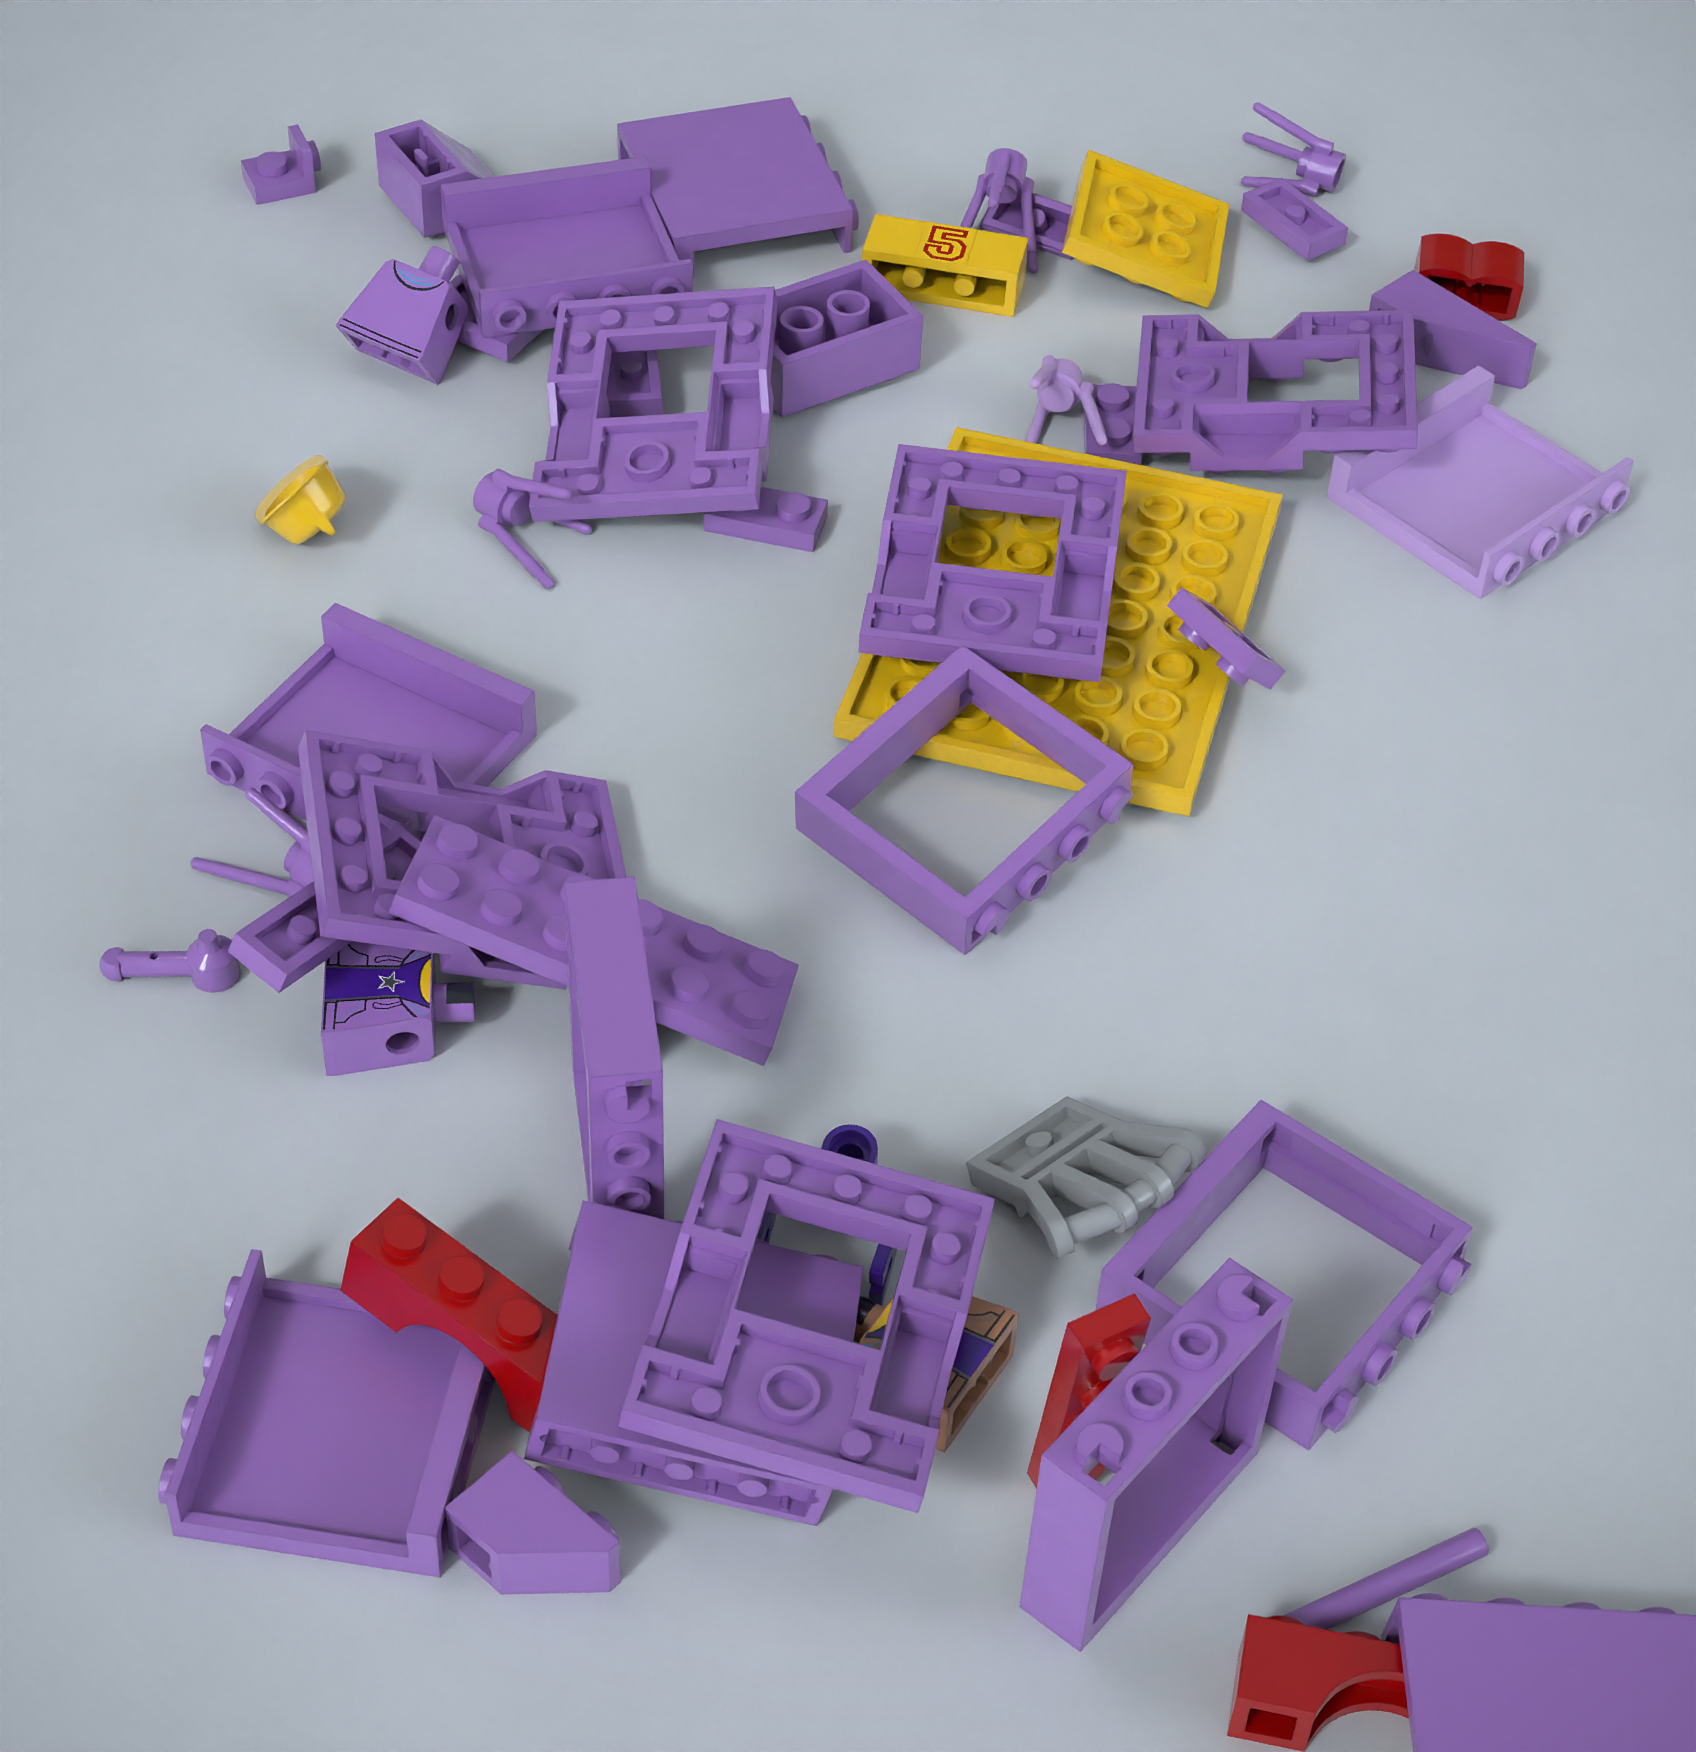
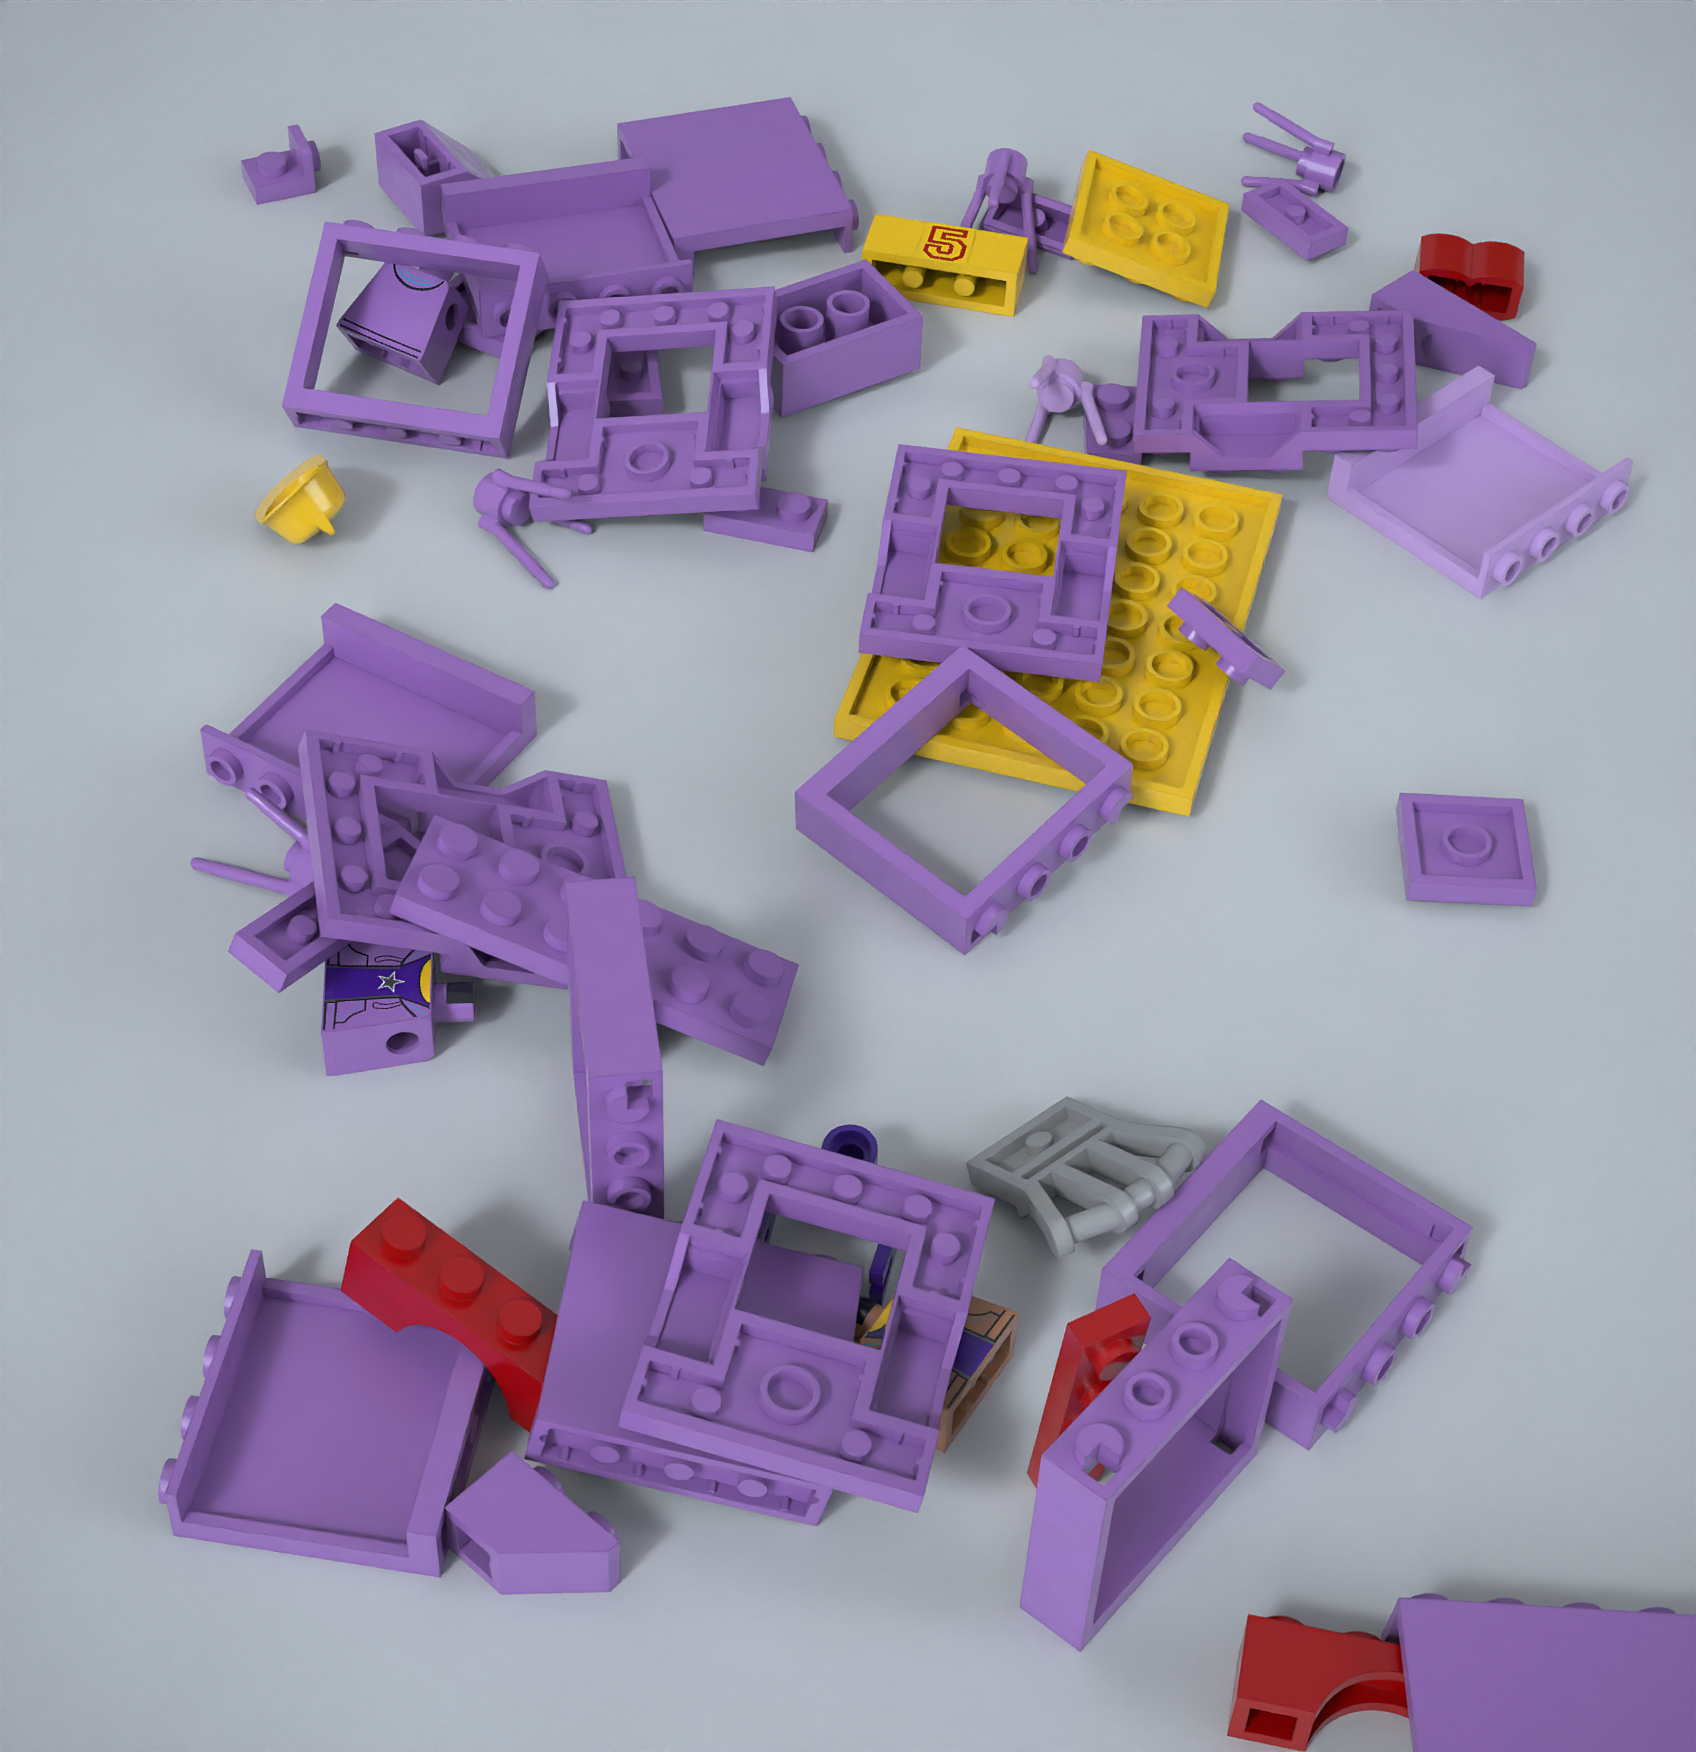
medium lavender piece [99,929,241,993] -> none
medium lavender bar [1283,1528,1489,1630] -> none
none -> medium lavender window [282,220,548,459]
none -> medium lavender plate [1396,793,1537,906]

